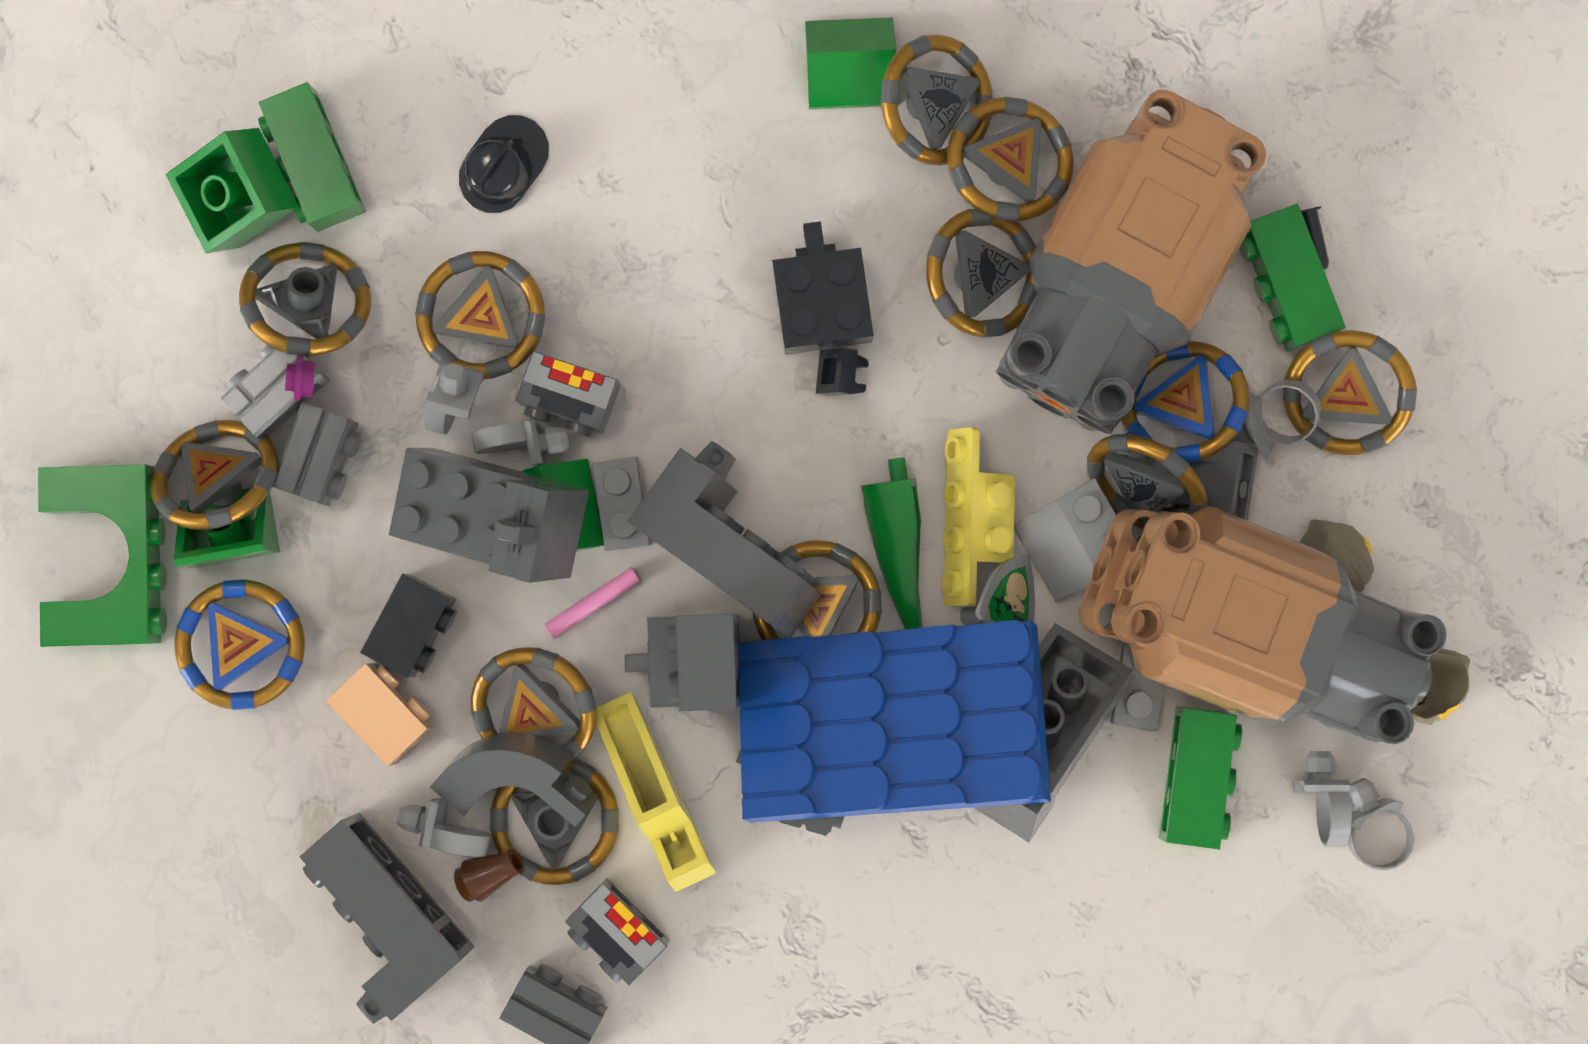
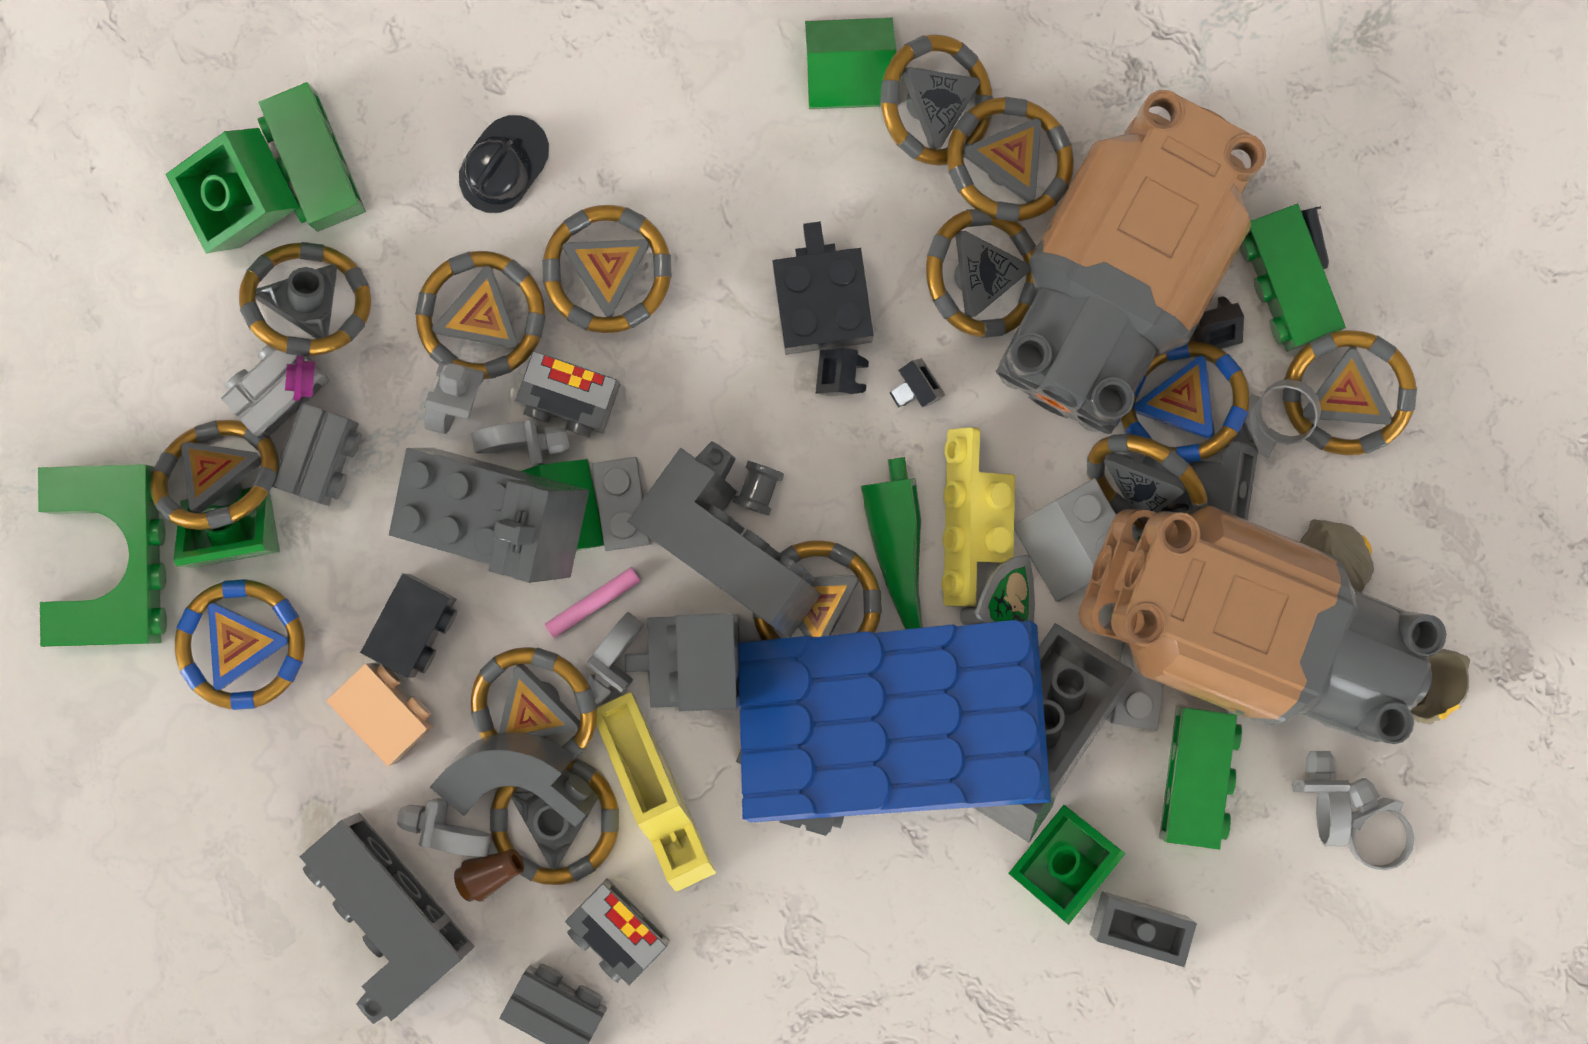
none -> piece [542,205,672,333]
none -> light grey piece [586,612,644,705]
none -> dark grey bush [732,461,784,516]
none -> black tile [889,358,945,408]
none -> green slope [1008,804,1126,925]
none -> dark grey brick [1090,891,1197,967]
none -> black tile [1195,296,1244,349]

